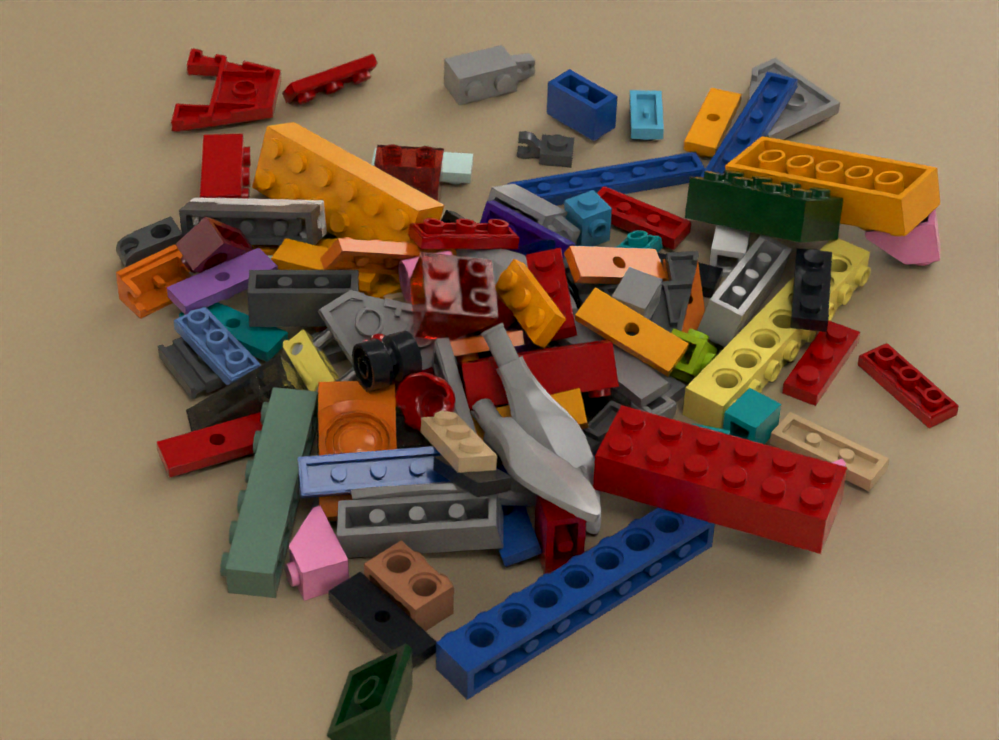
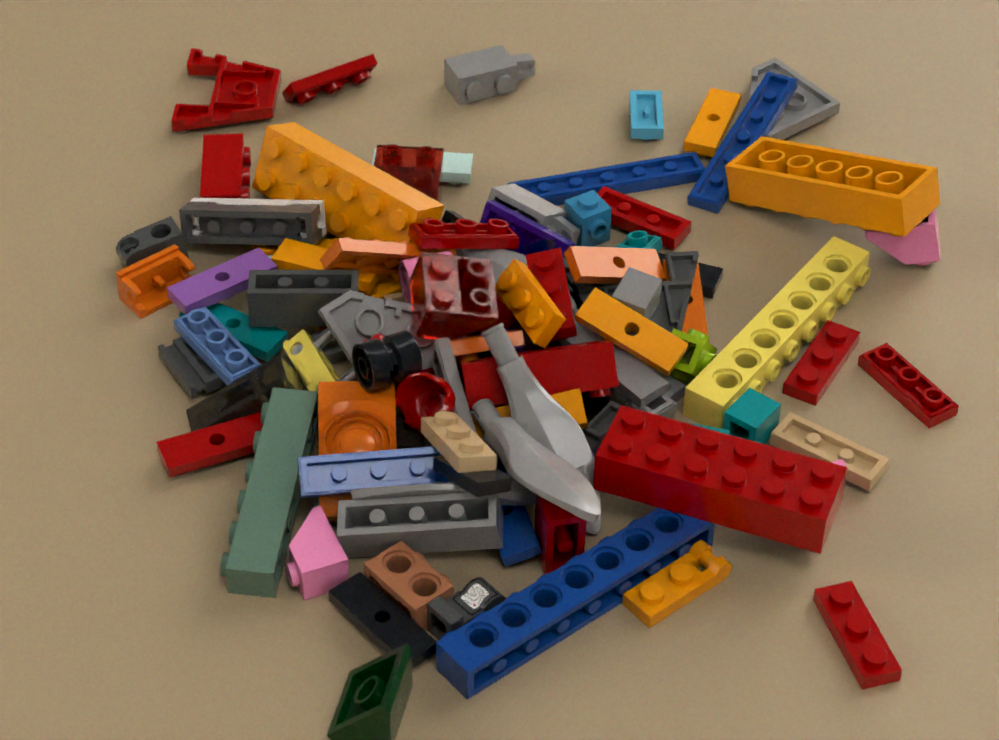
dark red brick [175,217,254,273] -> none
dark grey plate [517,131,574,168] -> none
blue brick [547,69,617,141] -> none
dark green brick [685,170,843,243] -> none
light grey brick [697,234,793,347] -> none
white brick [710,225,750,278] -> none
black plate [790,248,832,332] -> none
none -> dark grey leg [427,577,506,641]
none -> light orange plate [622,540,732,628]
none -> red plate [813,581,902,690]

